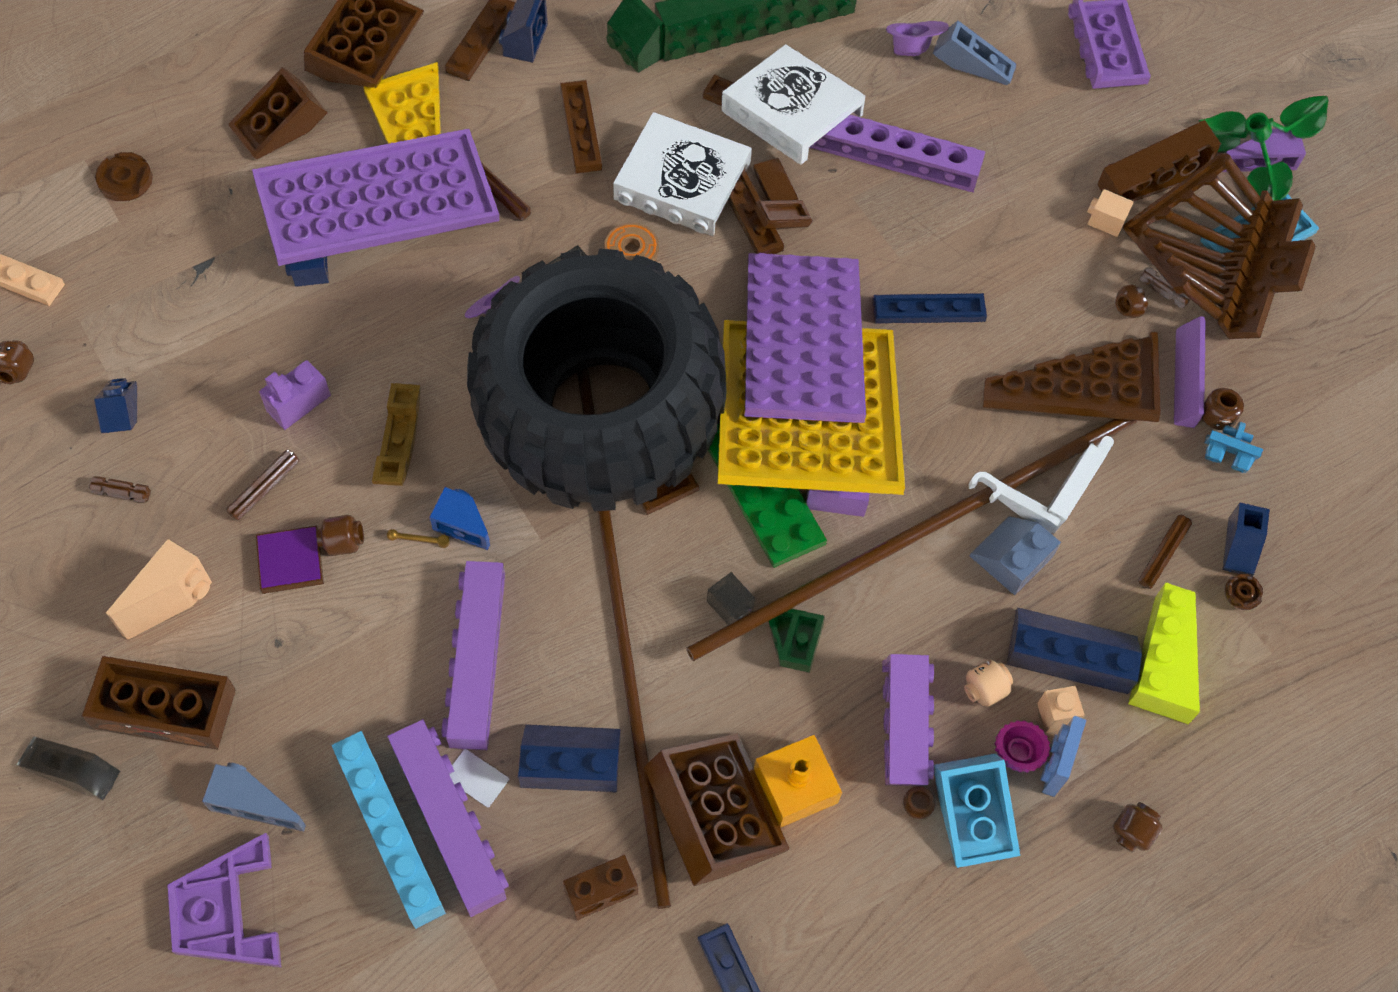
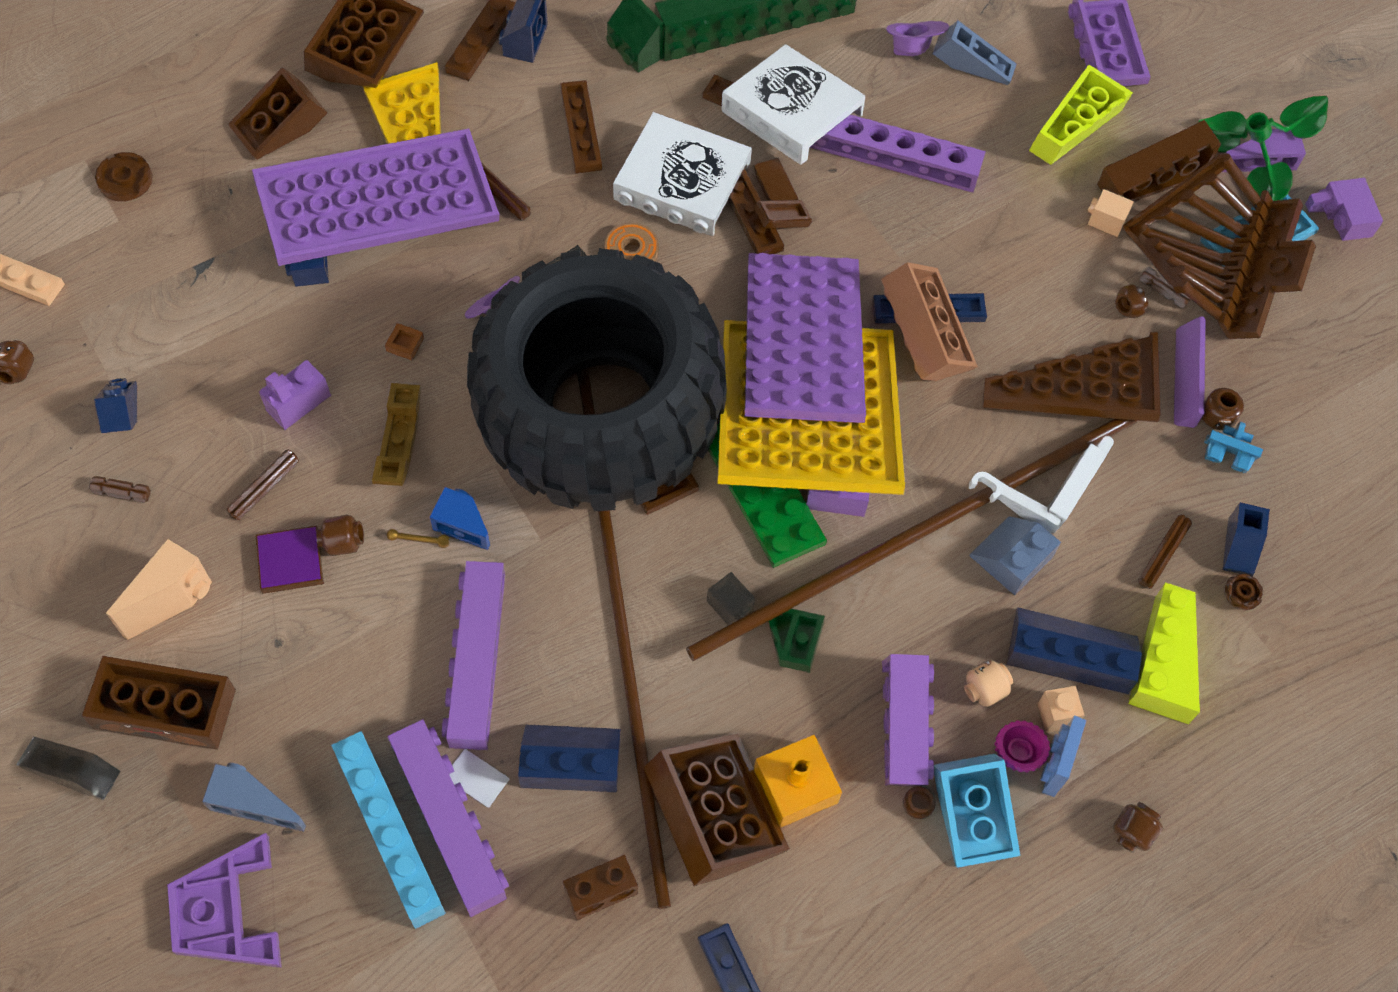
none -> dark orange plate [385,323,424,361]
none -> nougat slope [881,262,978,381]
none -> neon yellow wedge [1029,65,1133,165]
none -> medium lavender hinge [1305,178,1383,241]

